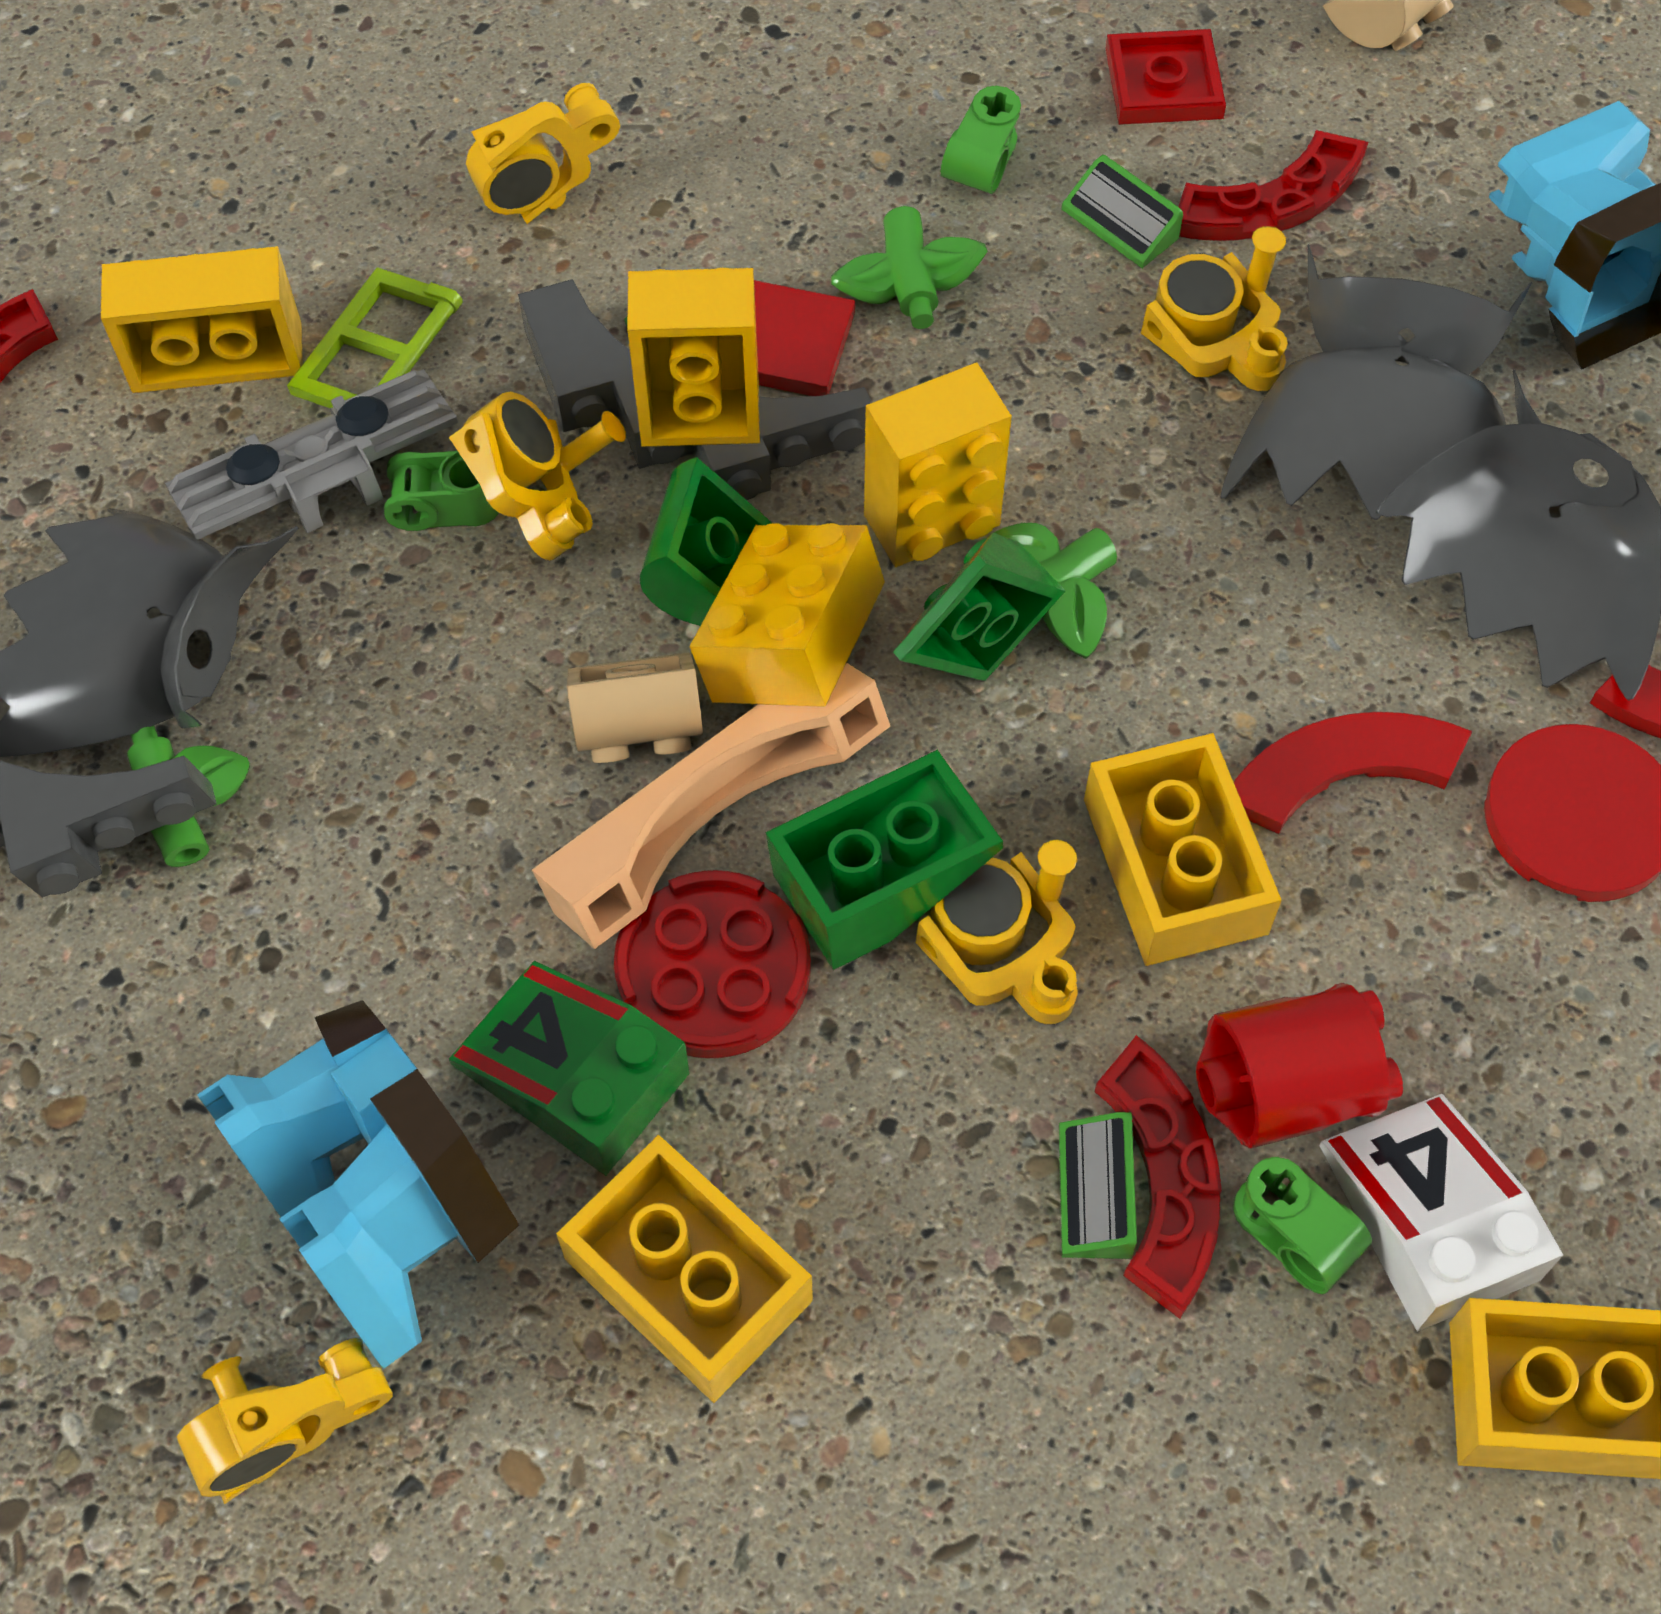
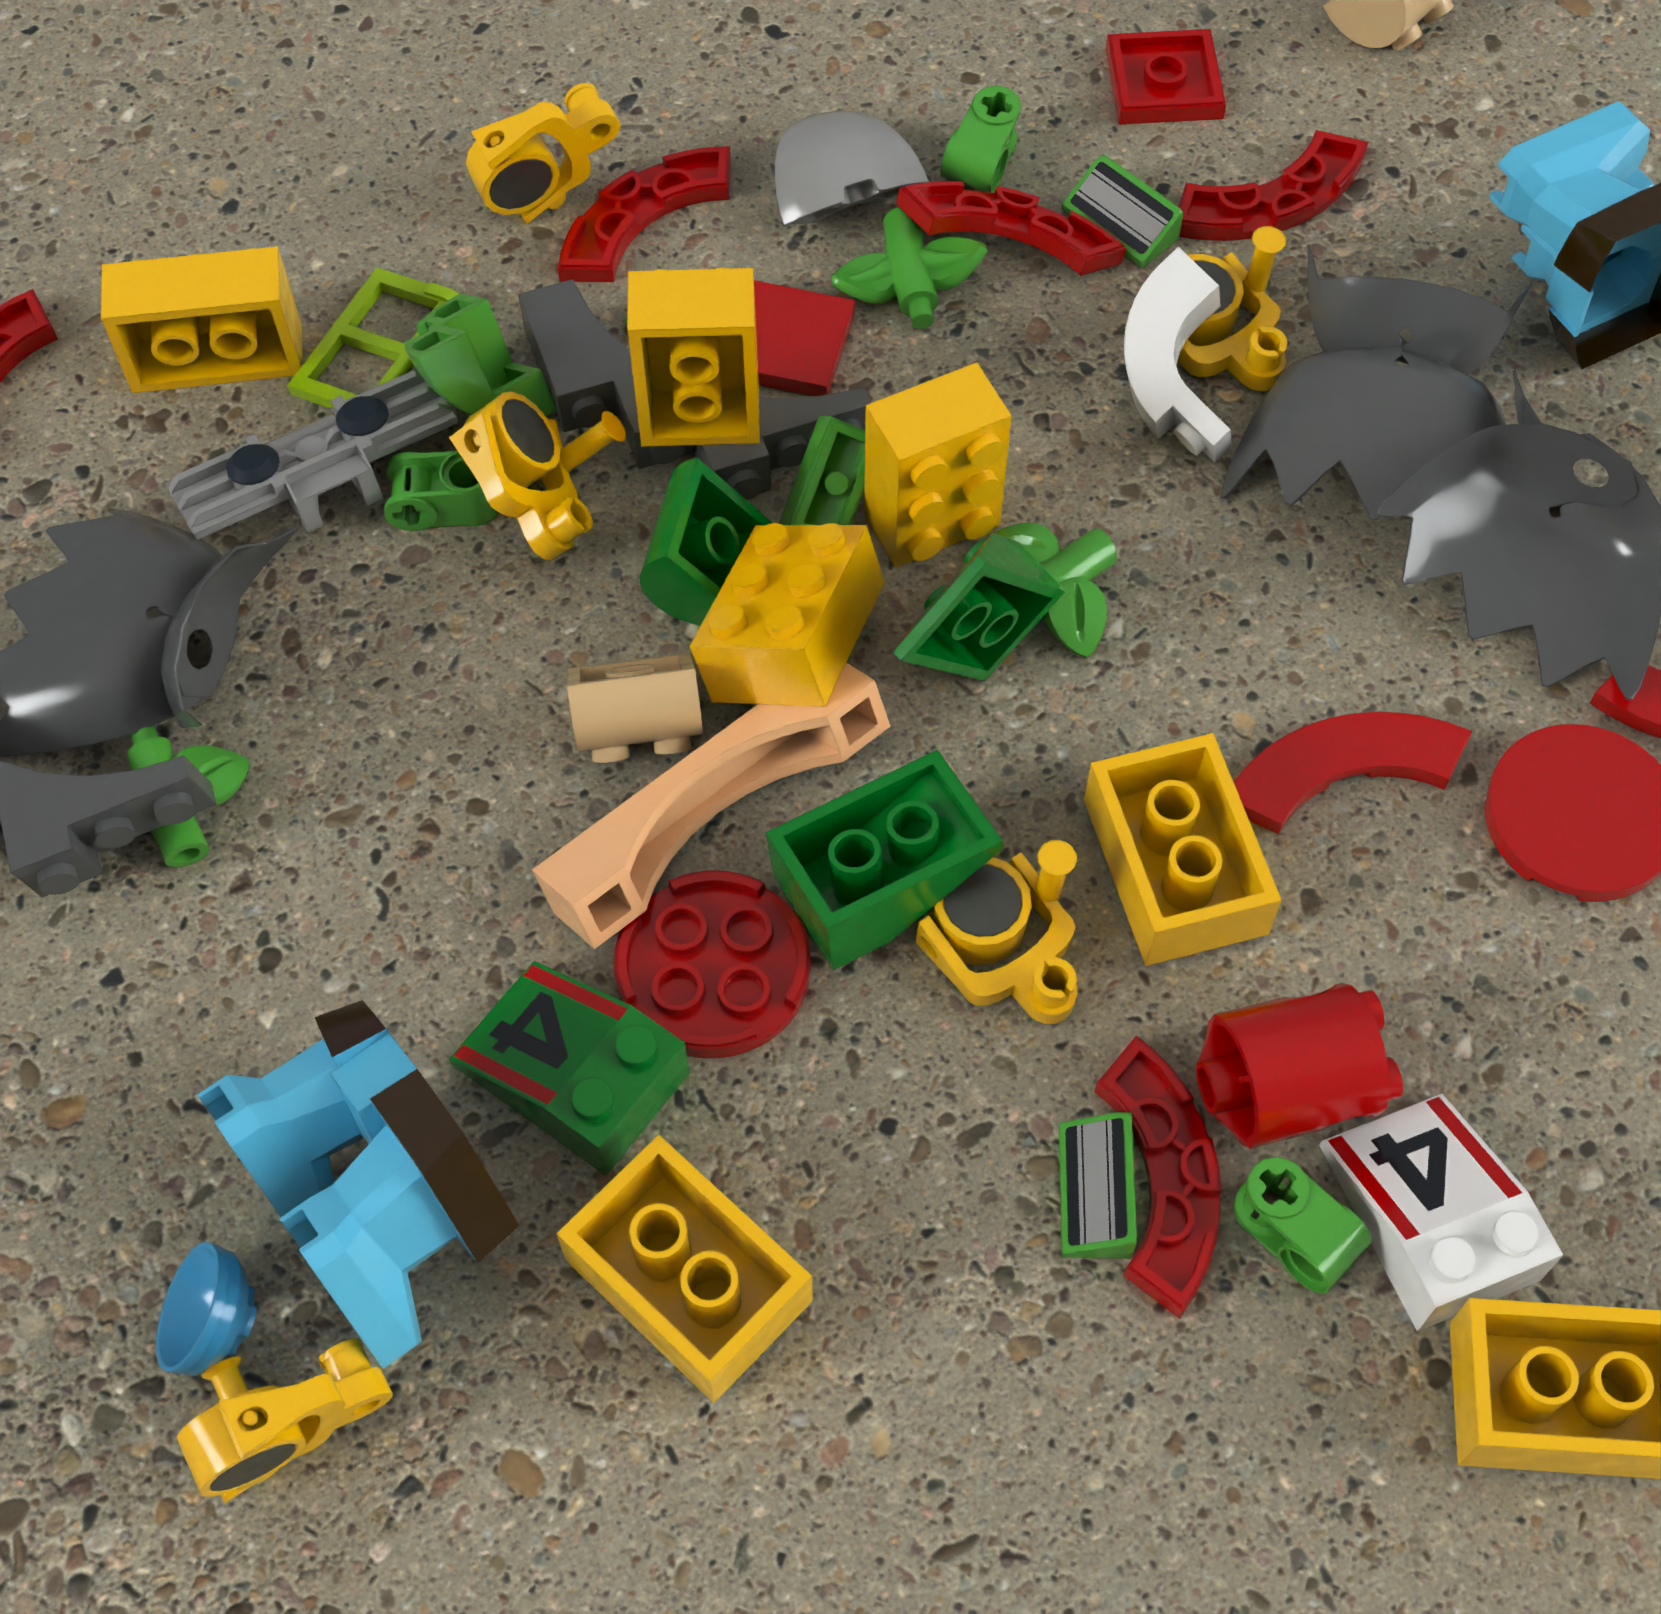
none -> dark azure piece [156,1242,257,1376]
none -> bright green brick [405,293,557,416]
none -> red tile [557,146,731,282]
none -> light grey brick [775,111,929,225]
none -> bright green slope [779,415,865,525]
none -> red tile [896,181,1127,276]
none -> white arch [1124,247,1232,463]

